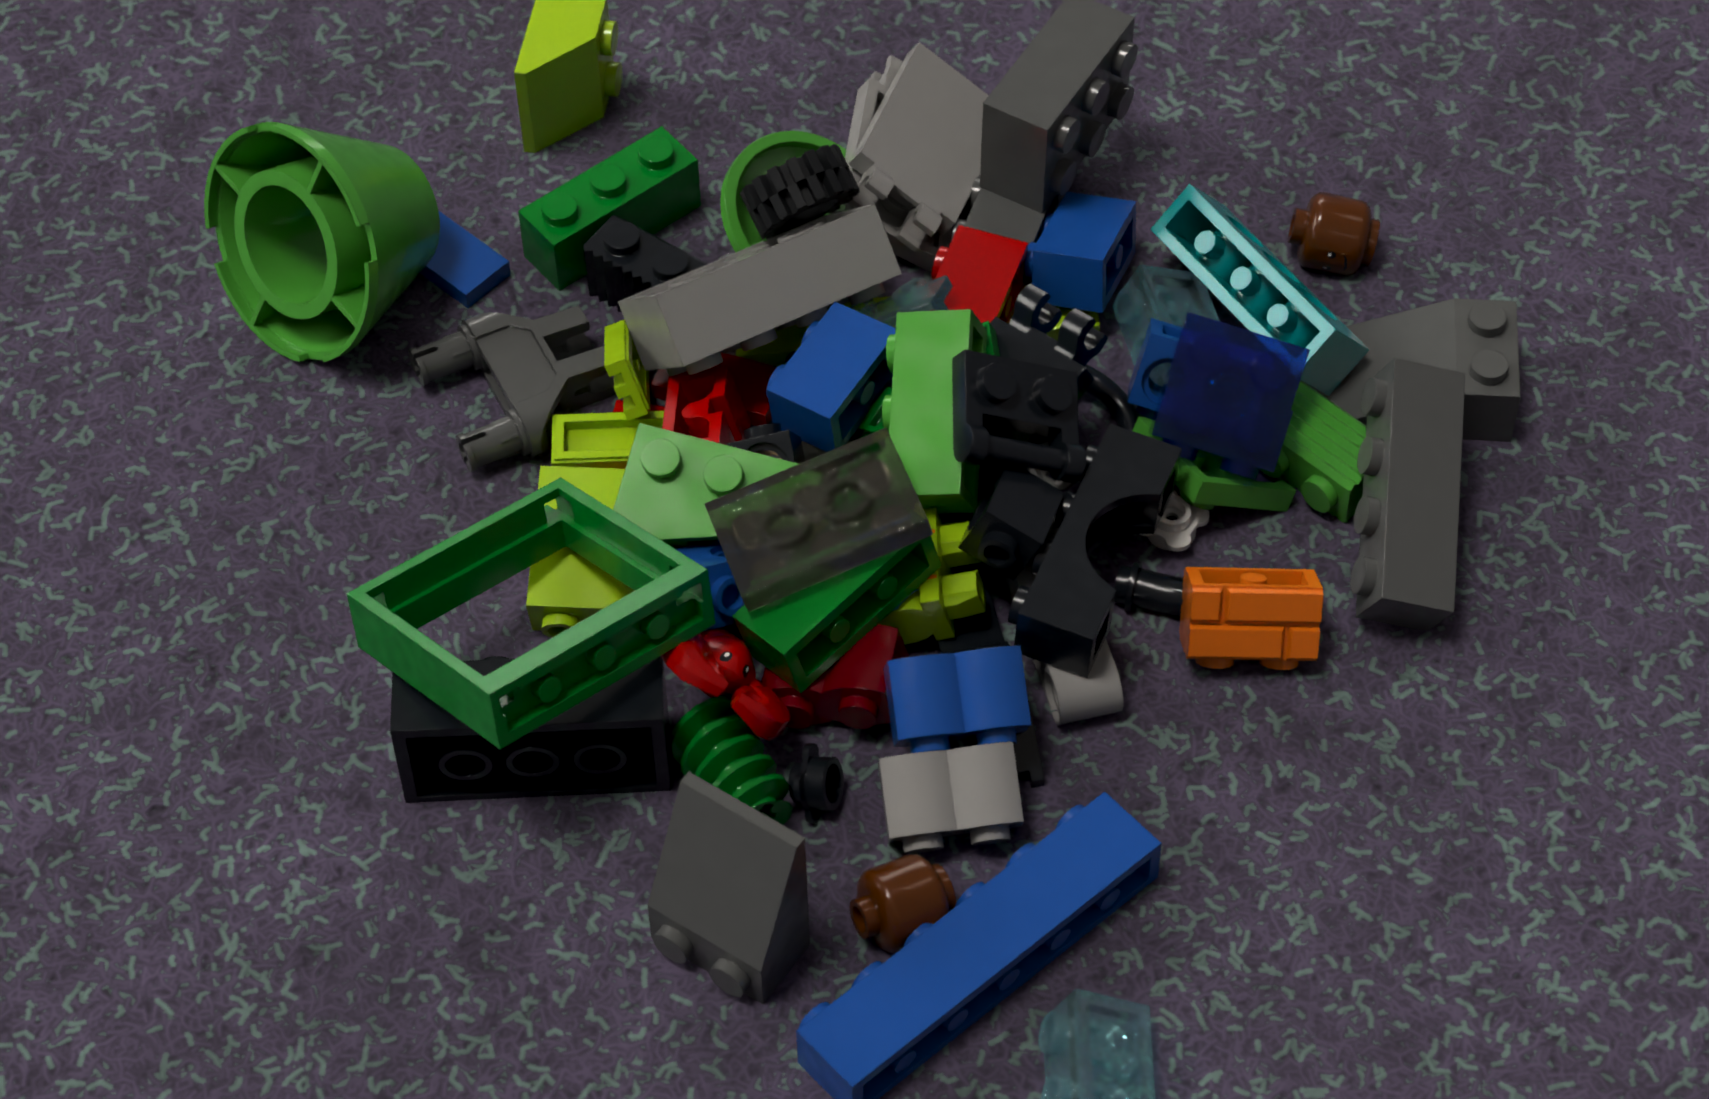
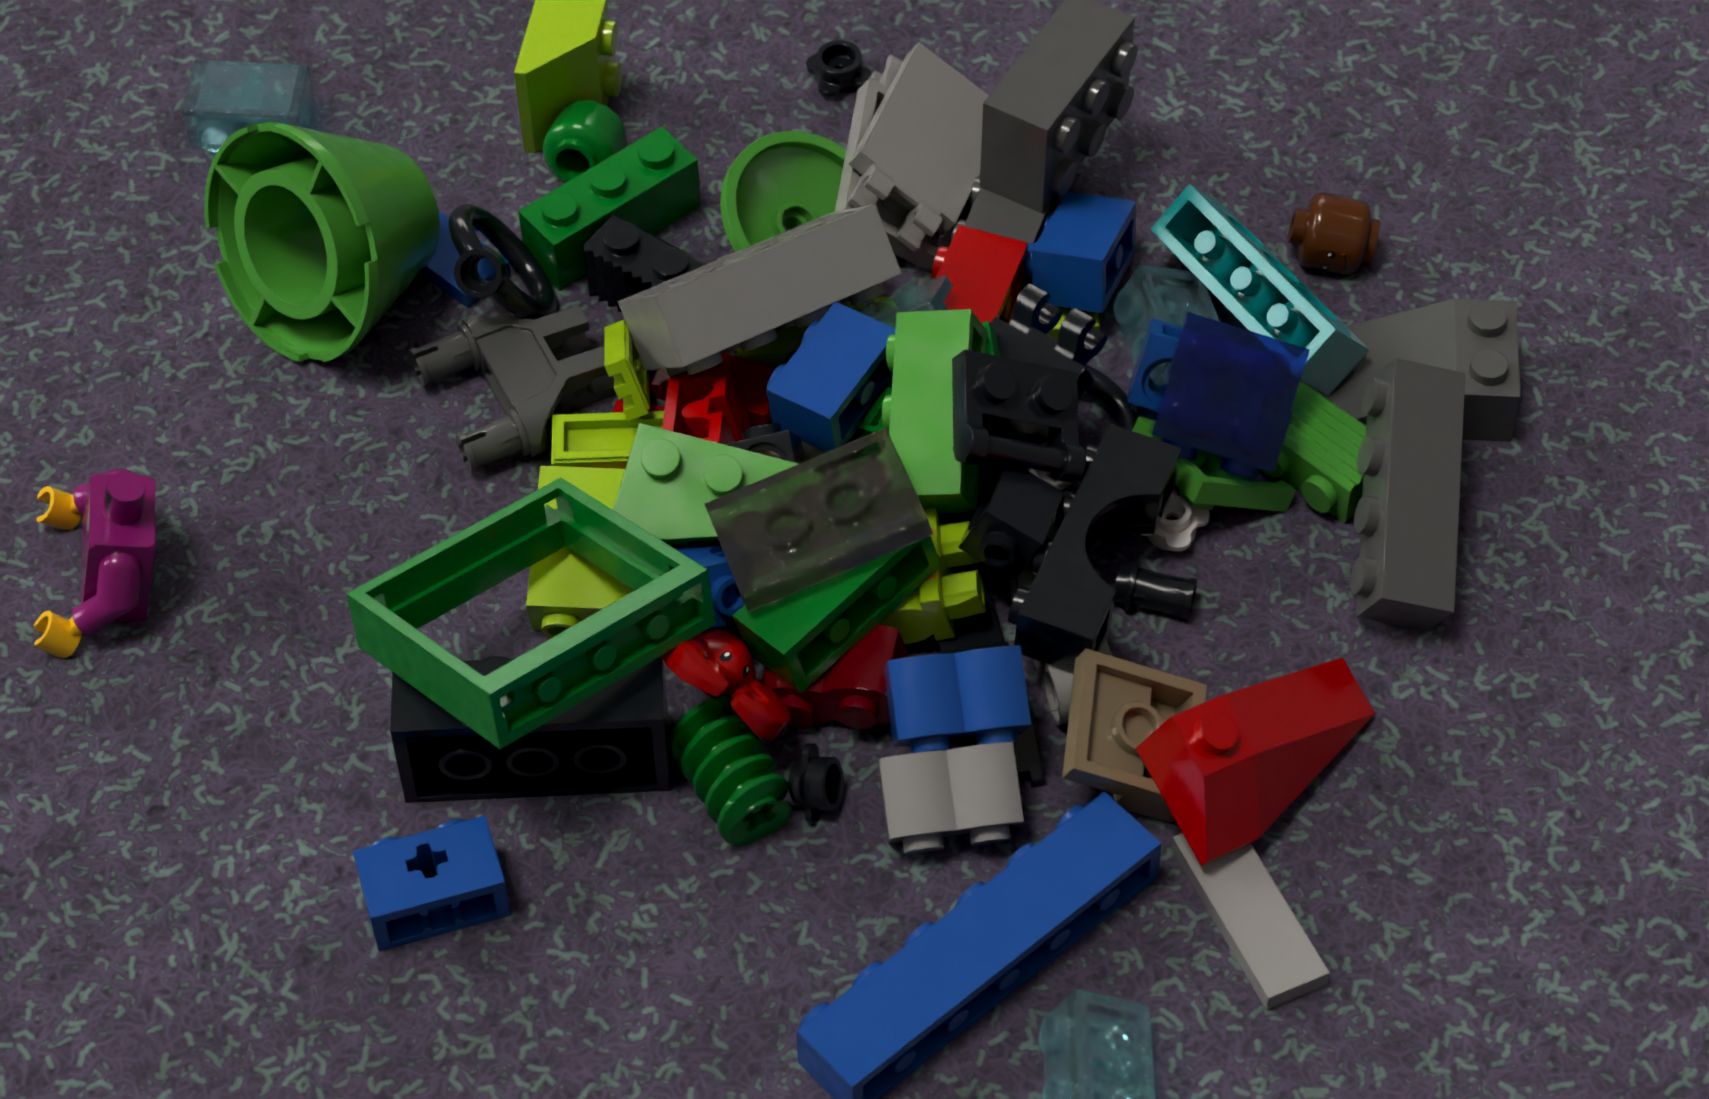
dark grey slope [648,772,810,1005] -> none
black tyre [740,144,860,239] -> none
reddish brown head [849,854,957,953] -> none
orange brick [1179,567,1324,670] -> none
none -> magenta torso [34,468,156,658]
none -> clear light blue brick [182,59,316,152]
none -> blue brick [353,816,511,952]
none -> black piece [448,204,557,320]
none -> green head [542,100,627,183]
none -> black plate [807,40,872,97]
none -> dark tan plate [1062,648,1207,823]
none -> red wedge [1136,657,1375,866]
none -> light grey tile [1171,833,1330,1010]

